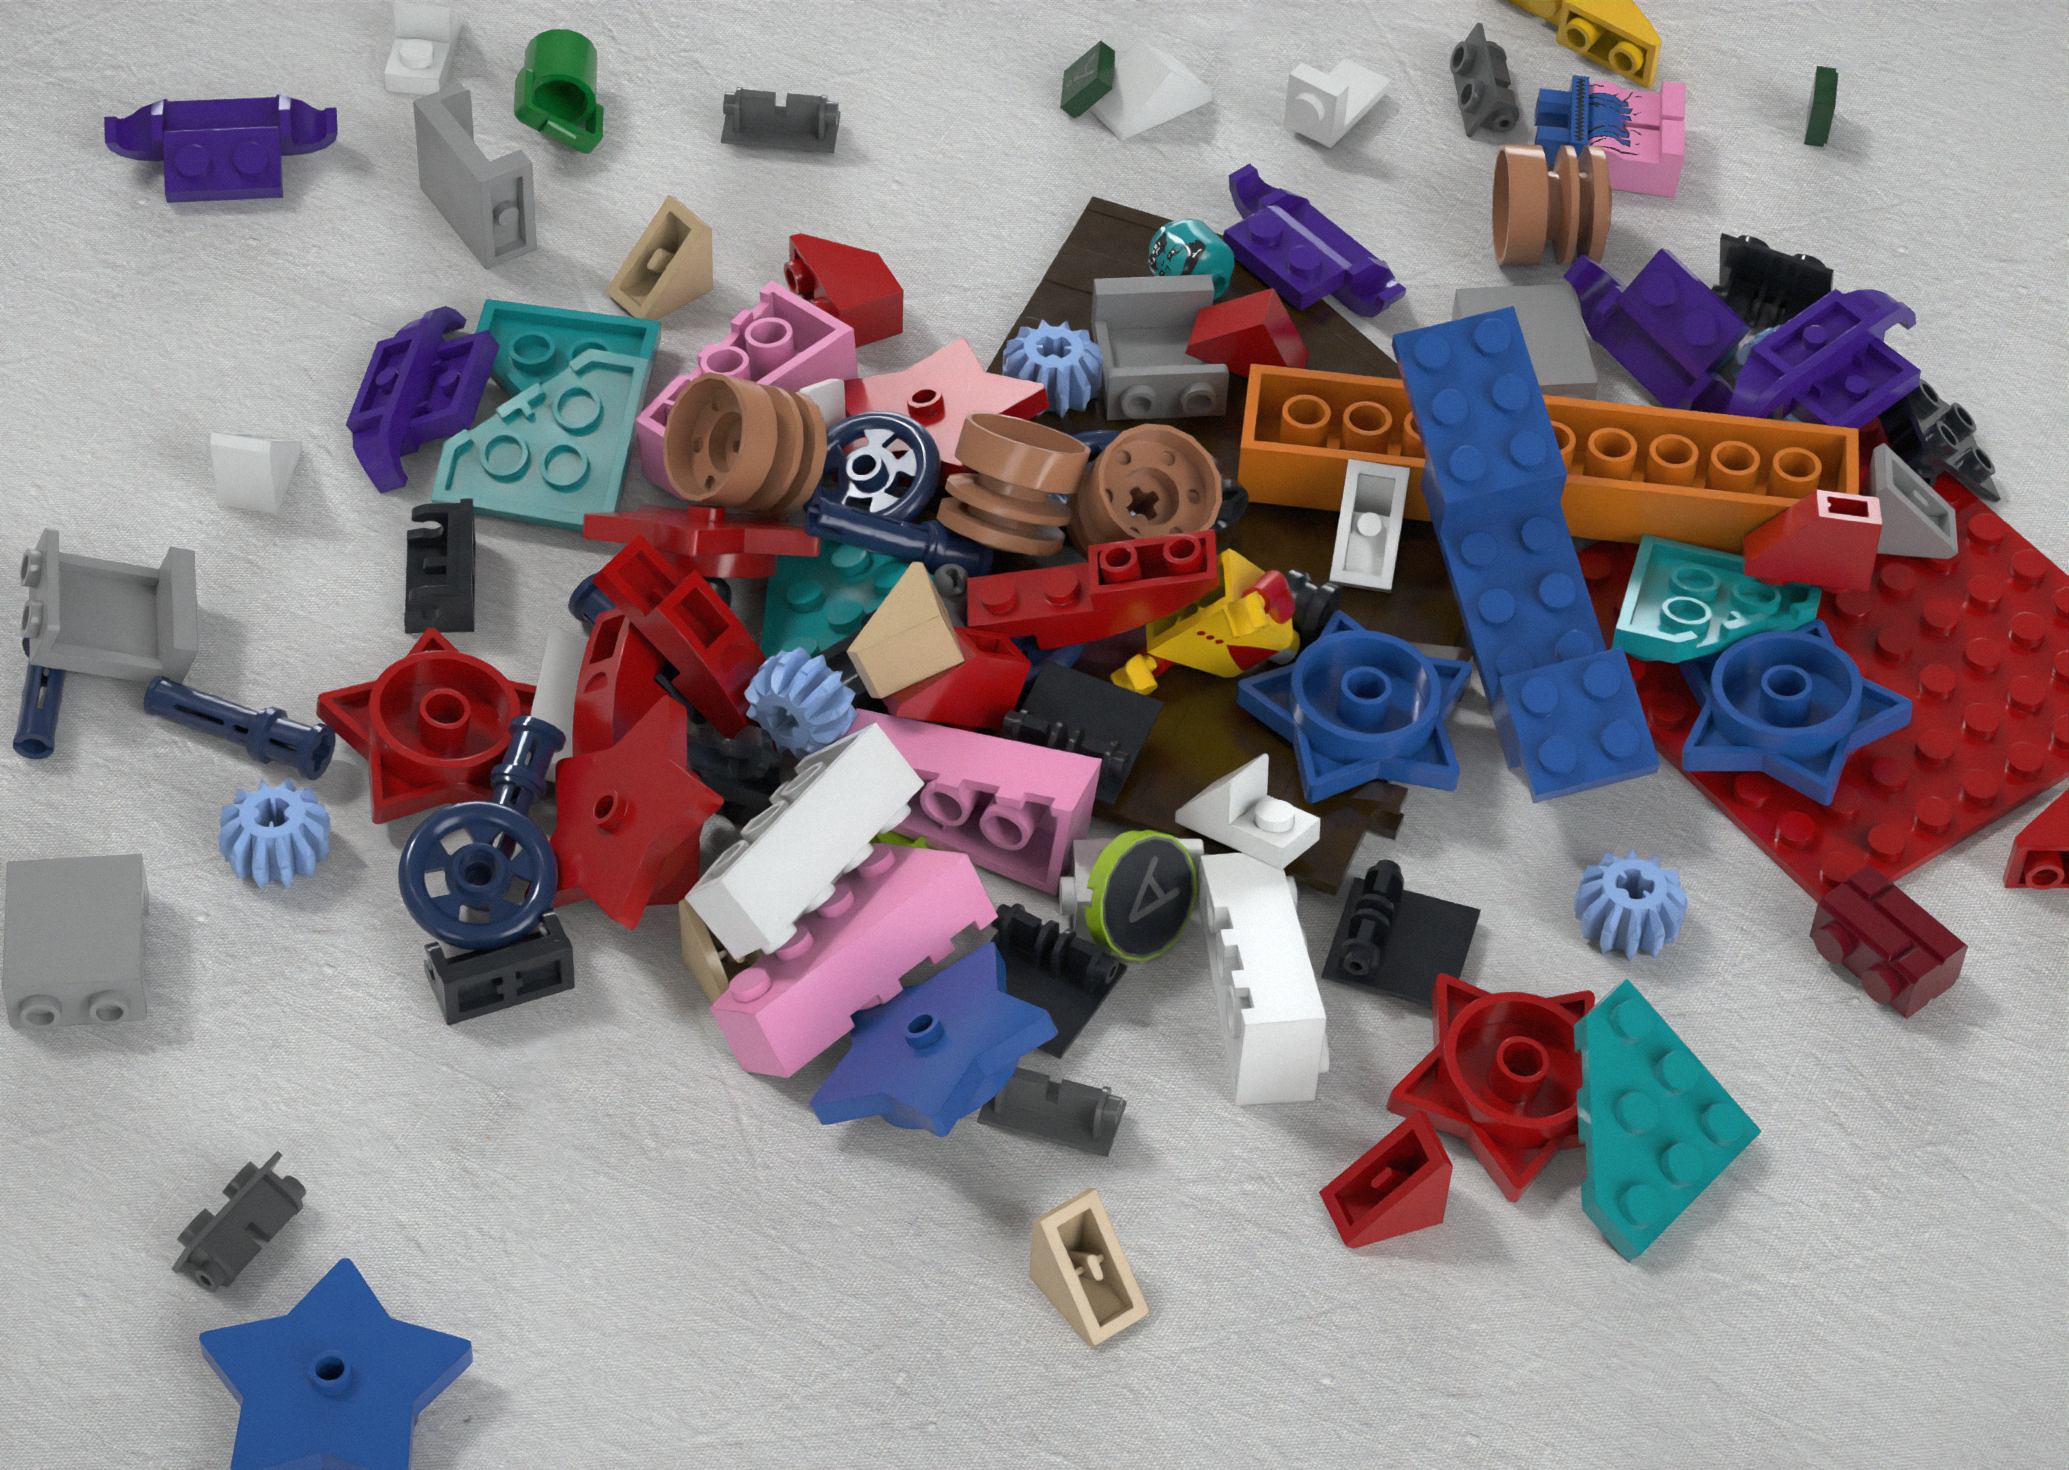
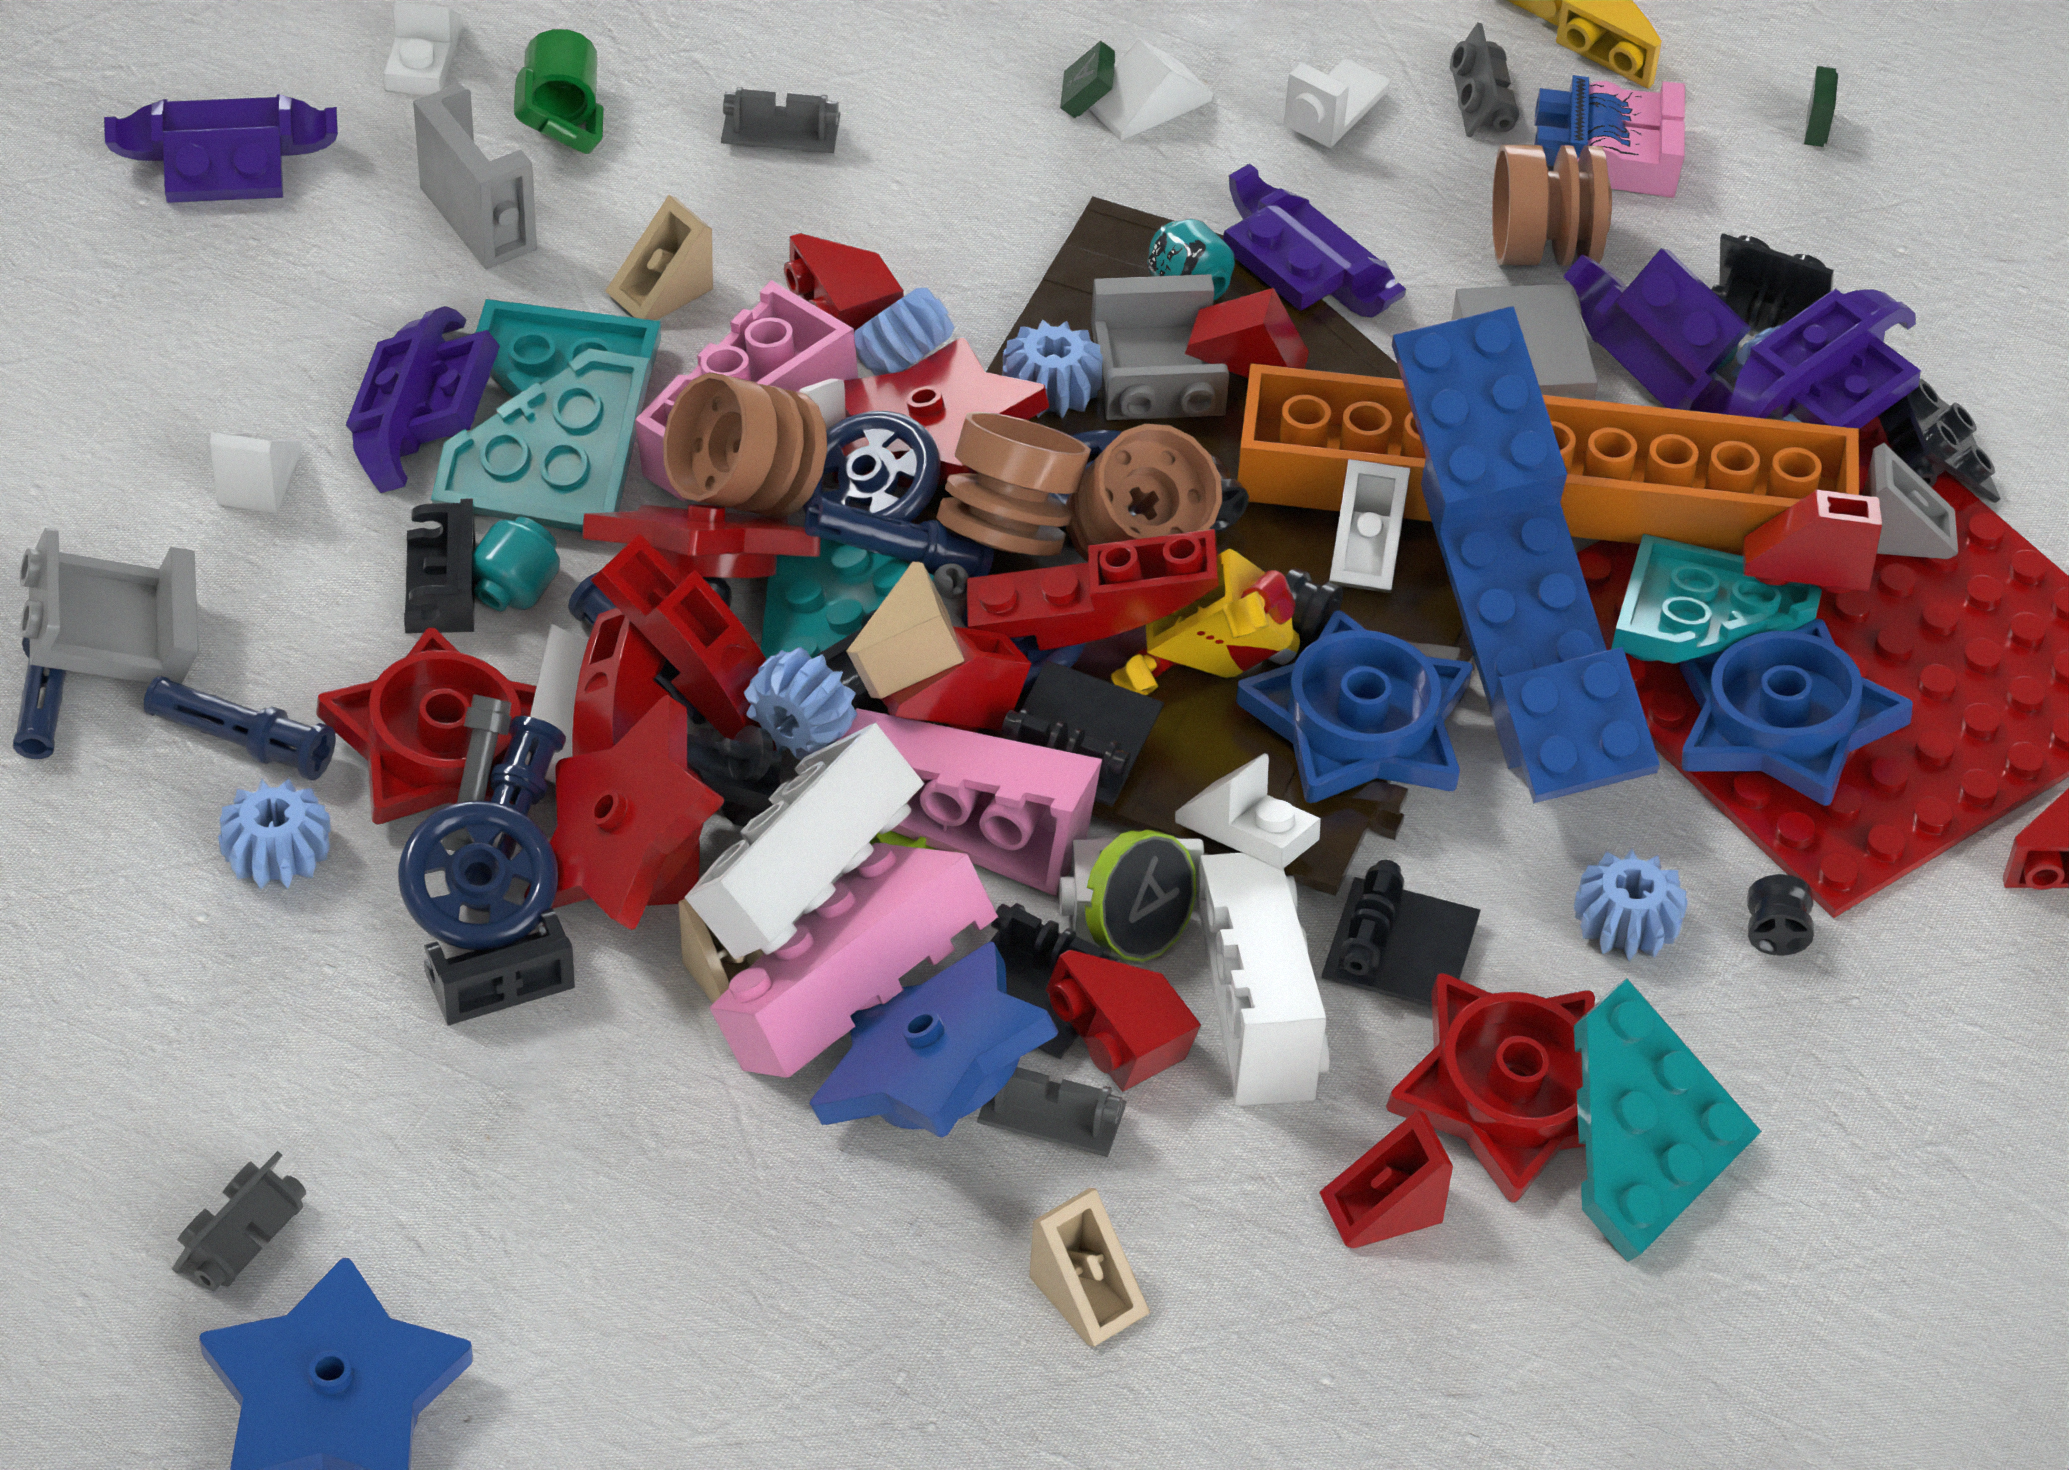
light grey panel [2,853,149,1030] -> none
dark red brick [1809,864,1968,1019] -> none
none -> dark grey bar [442,695,512,851]
none -> teal head [472,517,560,612]
none -> light blue gear [854,288,955,376]
none -> red slope [1046,950,1201,1092]
none -> black wheel [1747,874,1814,956]

